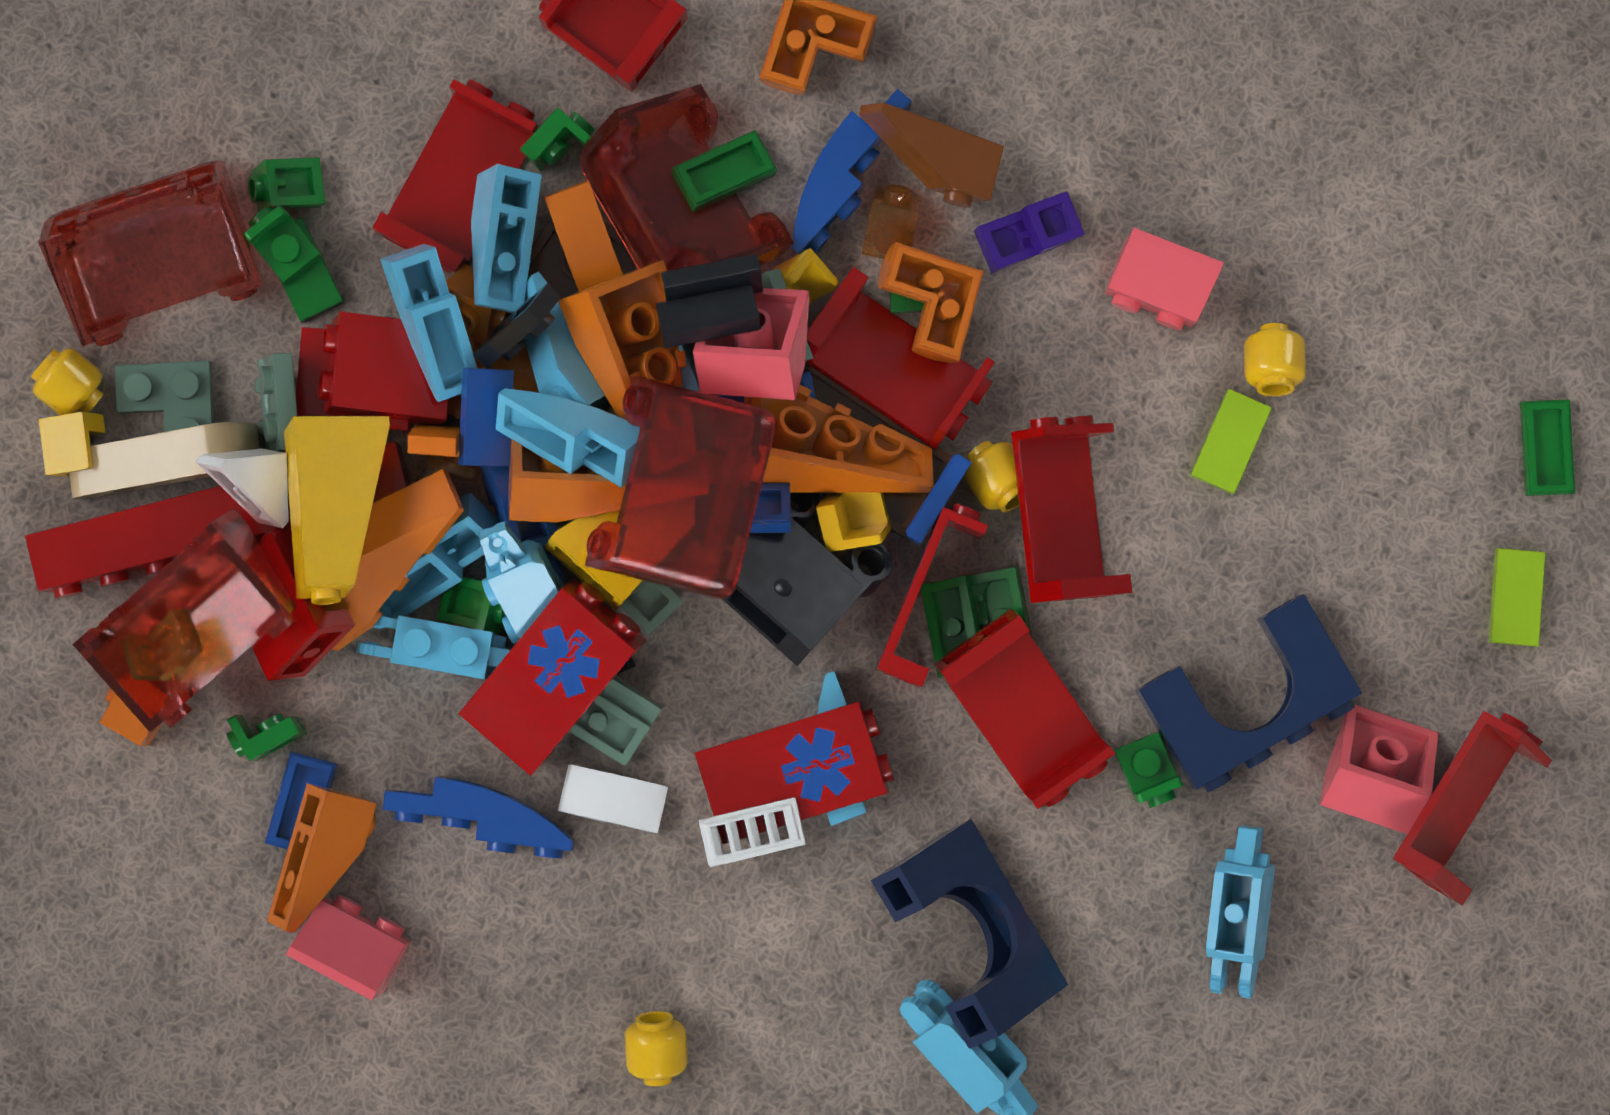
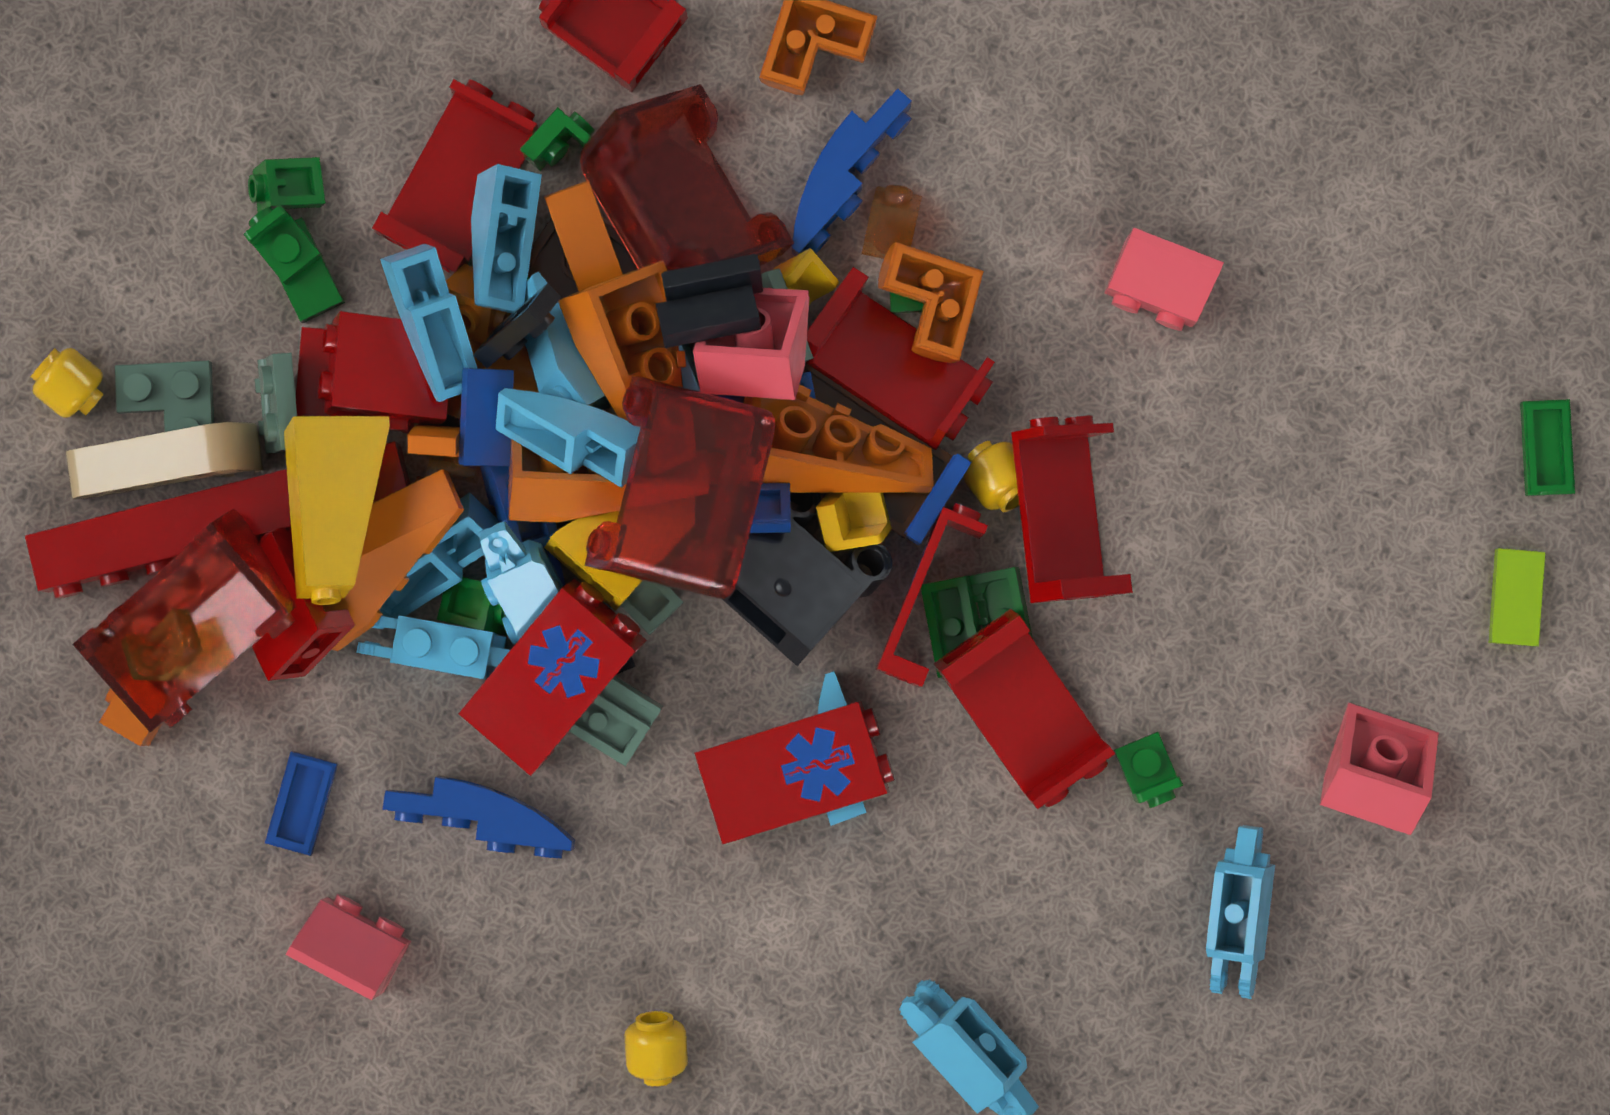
clear red windscreen [38,160,263,346] -> none
yellow panel [39,412,106,477] -> none
white slope [196,449,289,528] -> none
green bracket [226,713,307,761] -> none
orange slope [267,783,377,933] -> none
white slope [558,765,668,833] -> none
green tile [671,130,777,213] -> none
white slope [699,797,807,867] -> none
dark orange slope [859,102,1004,208] -> none
dark blue arch [871,819,1068,1049] -> none
dark purple slope [974,191,1085,274] -> none
dark blue arch [1135,594,1362,793] -> none
lime tile [1189,389,1272,495] -> none
yellow head [1244,323,1306,396] -> none
red panel [1392,711,1552,906] -> none

